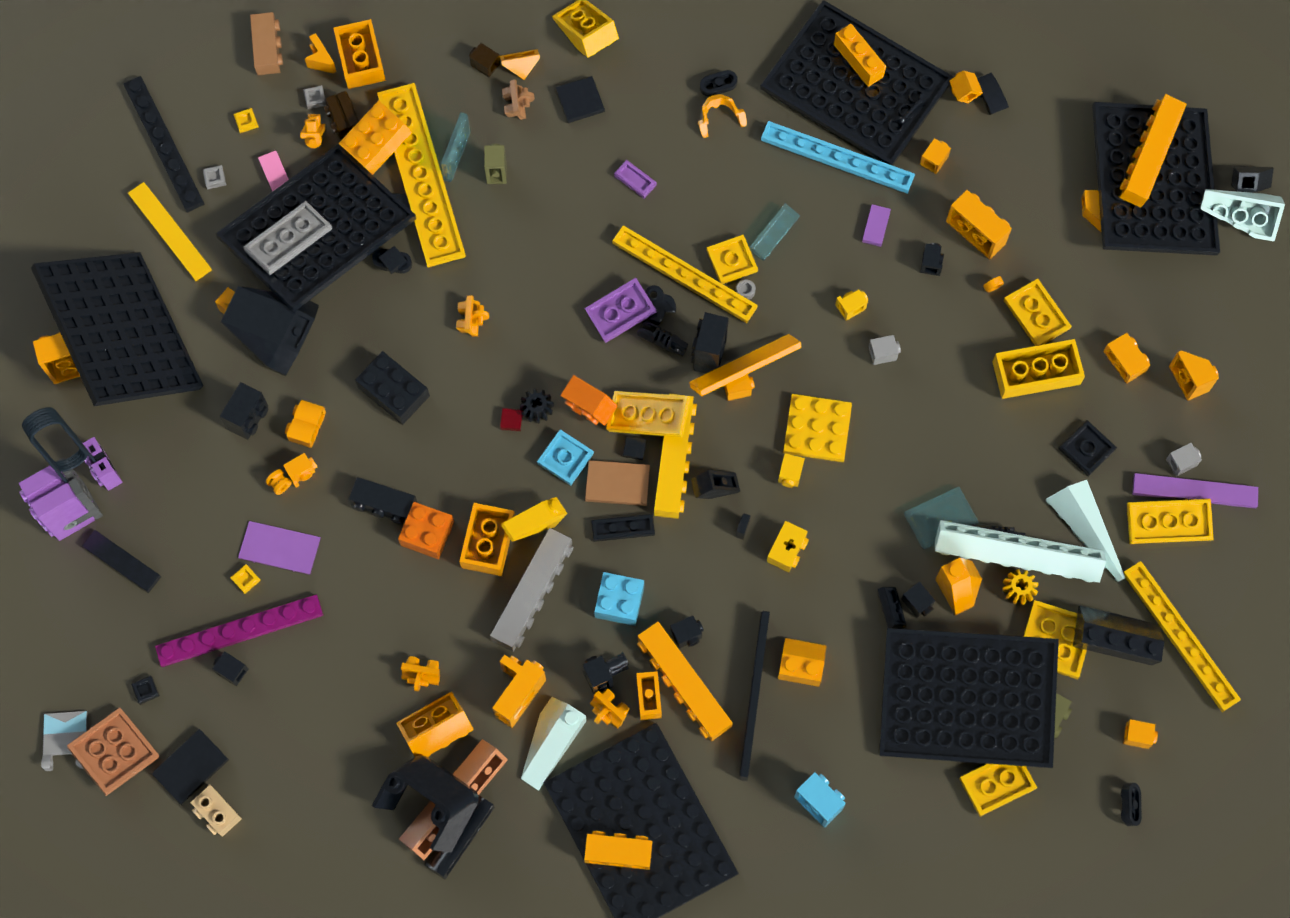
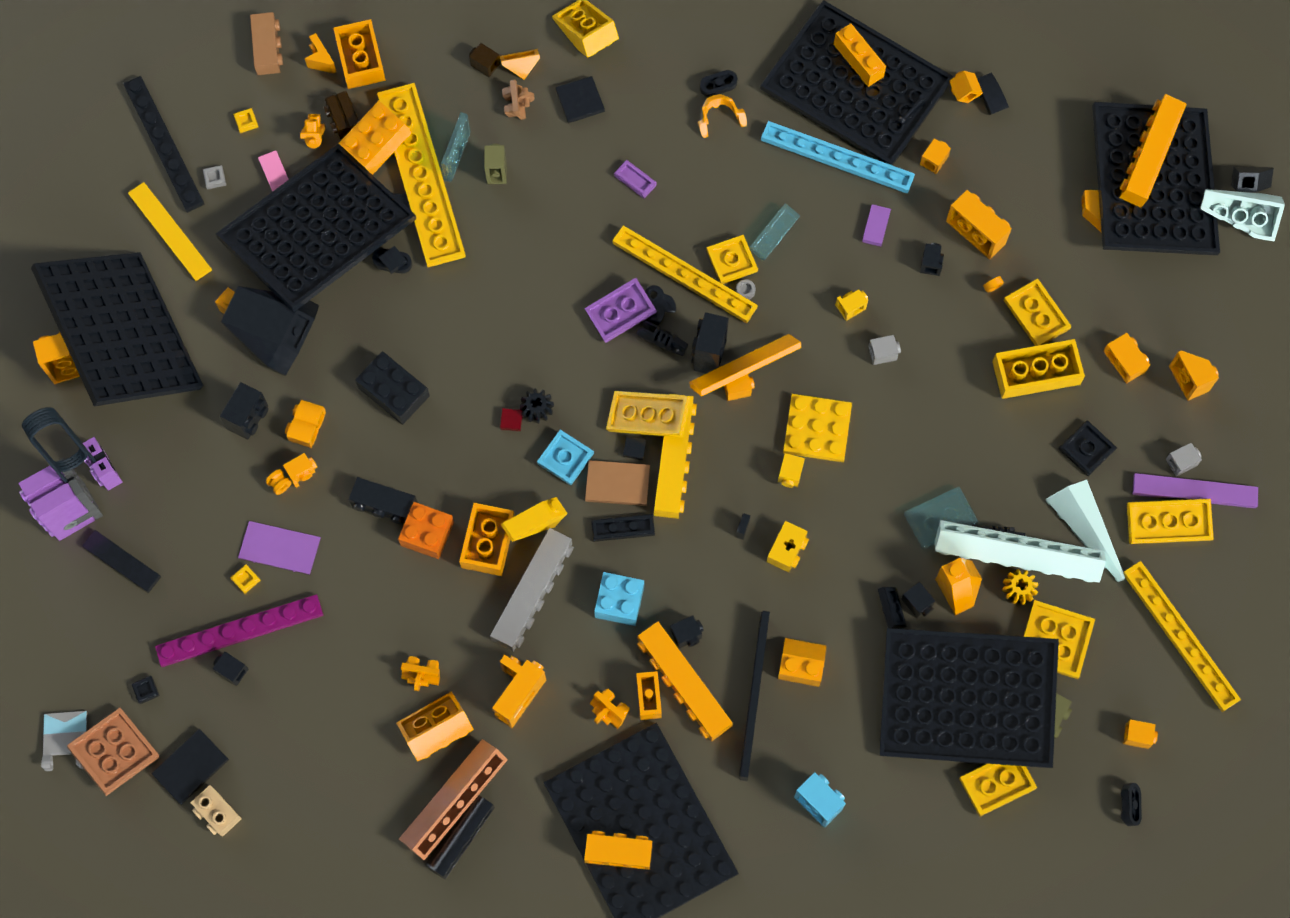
light grey tile [243,201,332,275] -> none
light grey tile [303,85,326,109] -> none
black windscreen [372,755,479,852] -> none
light orange hips [456,295,489,337] -> none
light aqua wedge [521,697,587,791] -> none
orange brick [560,375,618,426] -> none
black brick [583,652,629,694] -> none
black slope [691,470,741,499] -> none
black slope [1073,606,1164,666] -> none

